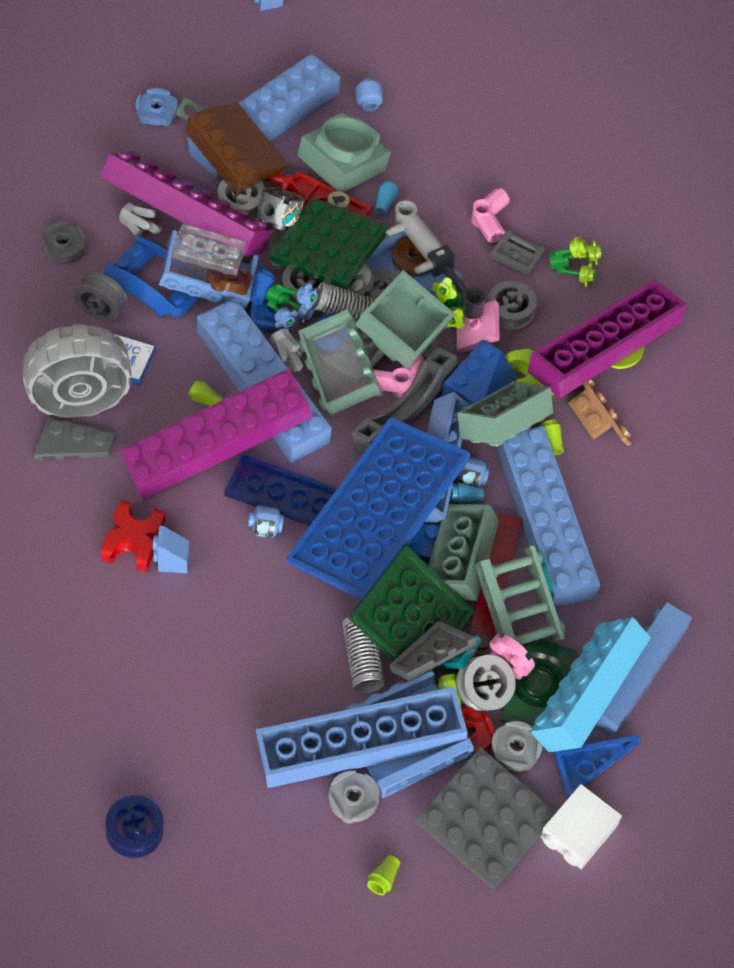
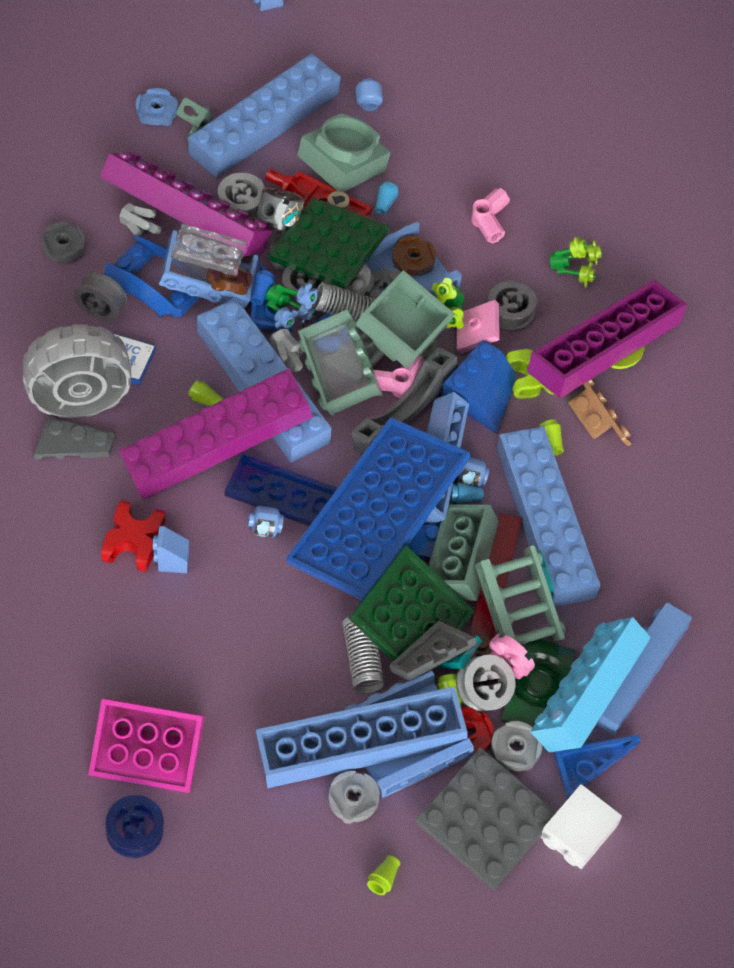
reddish brown slope [186,103,288,195] -> none
piece [386,200,485,319] -> none
sand green brick [457,381,553,446] -> none
dark grey plate [490,229,547,276] -> none
none -> dark pink slope [88,698,206,793]

